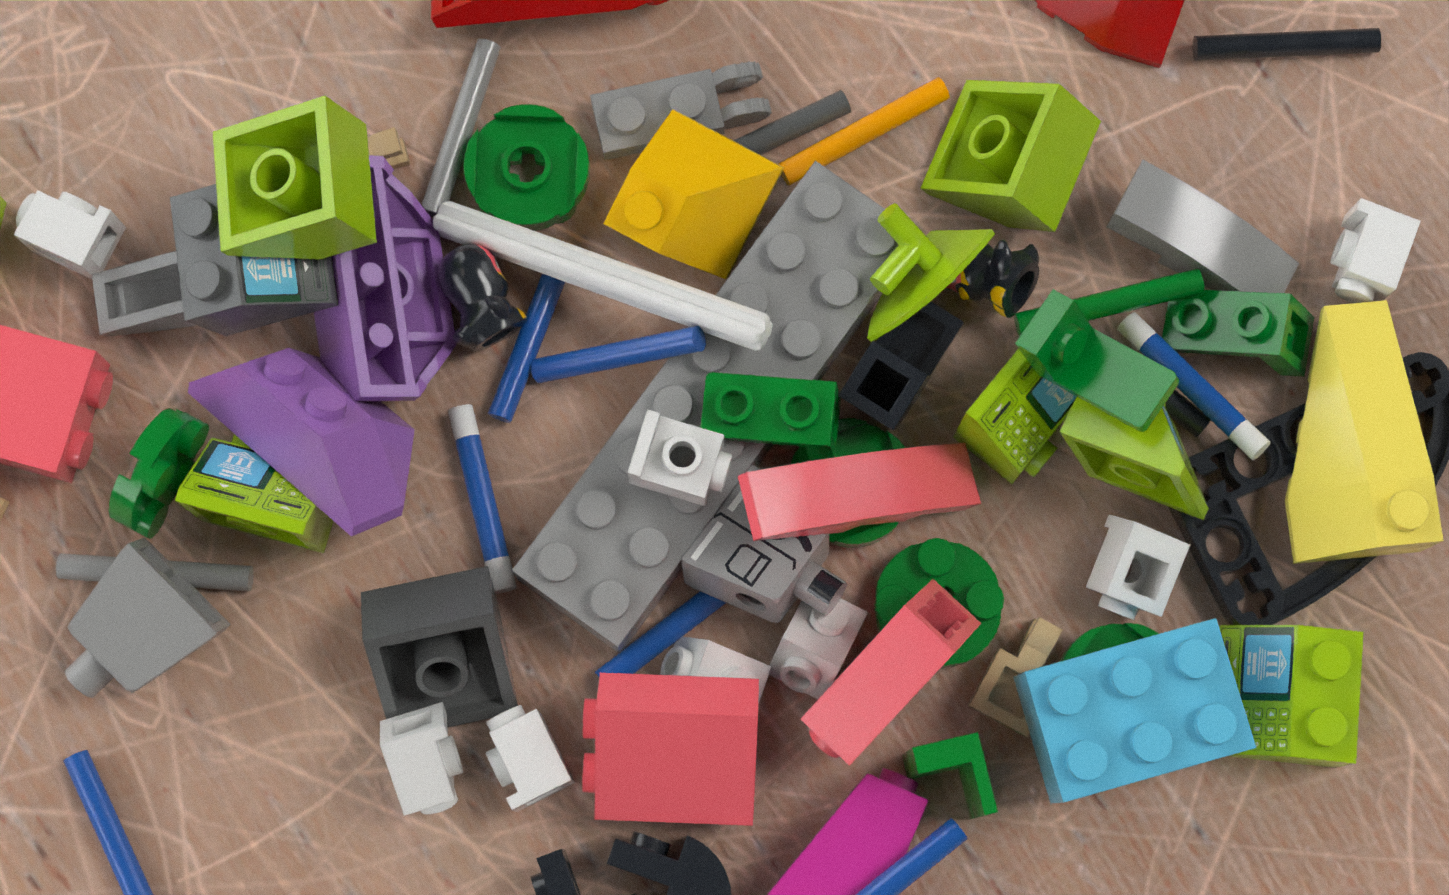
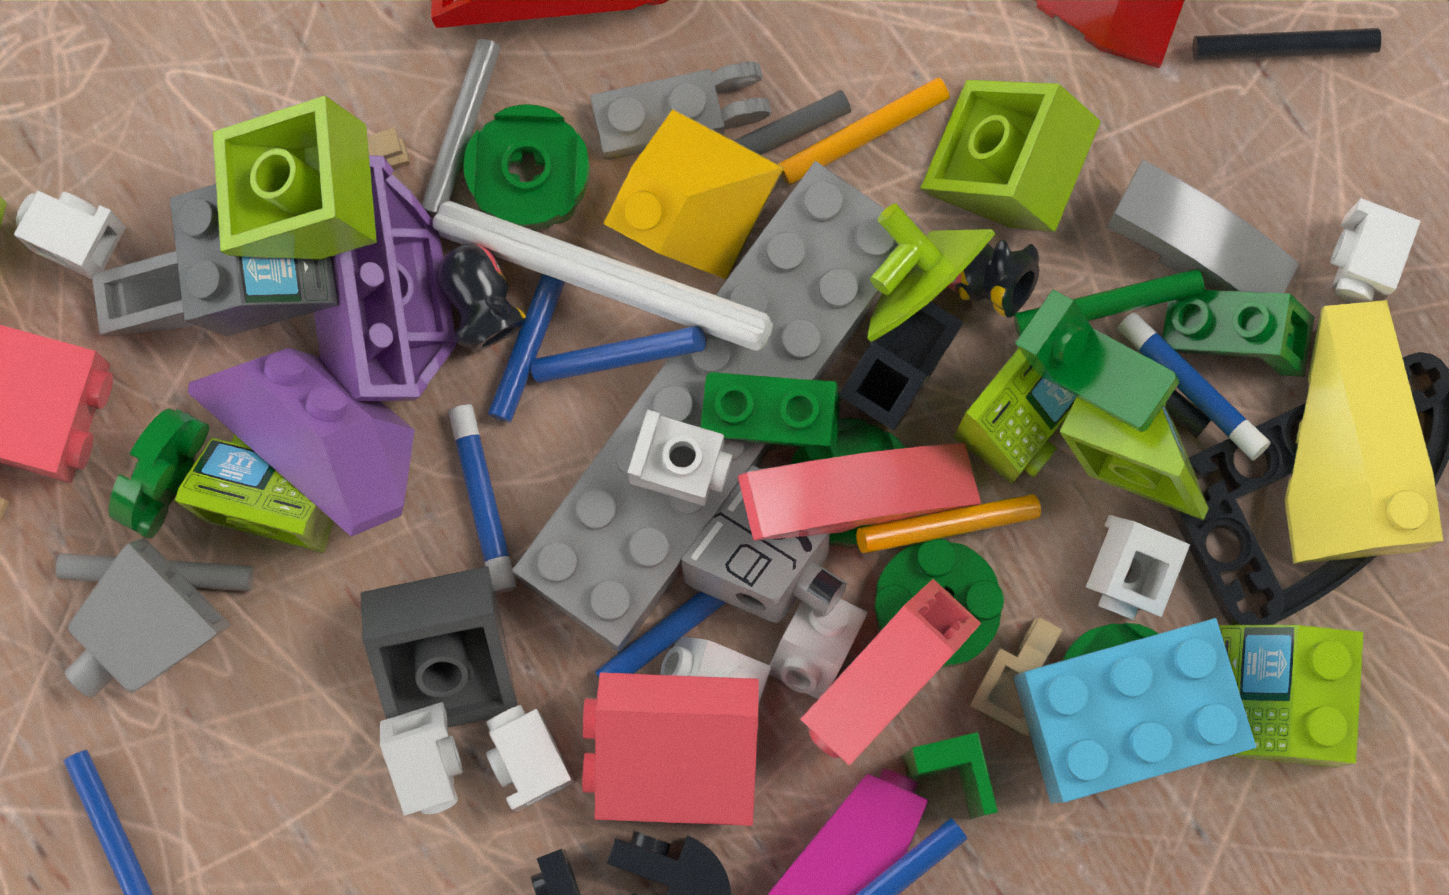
none -> light orange bar [856,494,1041,553]

